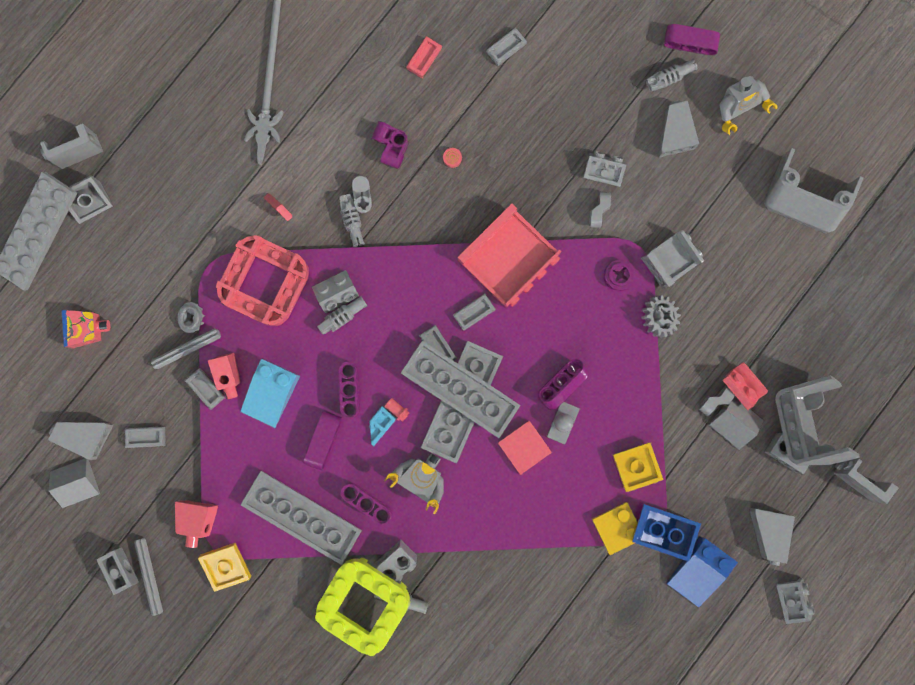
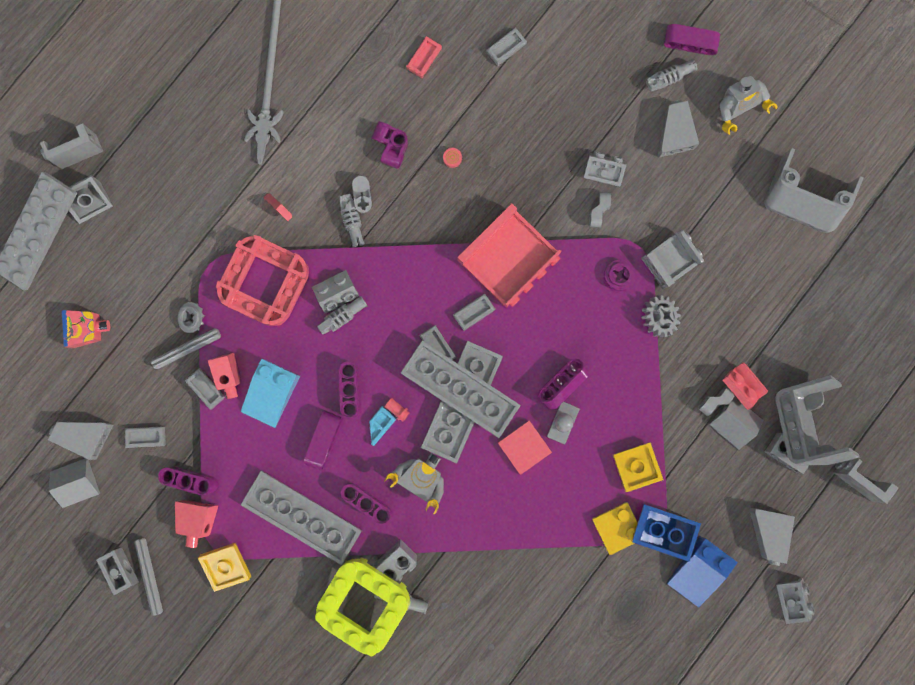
none -> magenta beam [158,467,218,495]

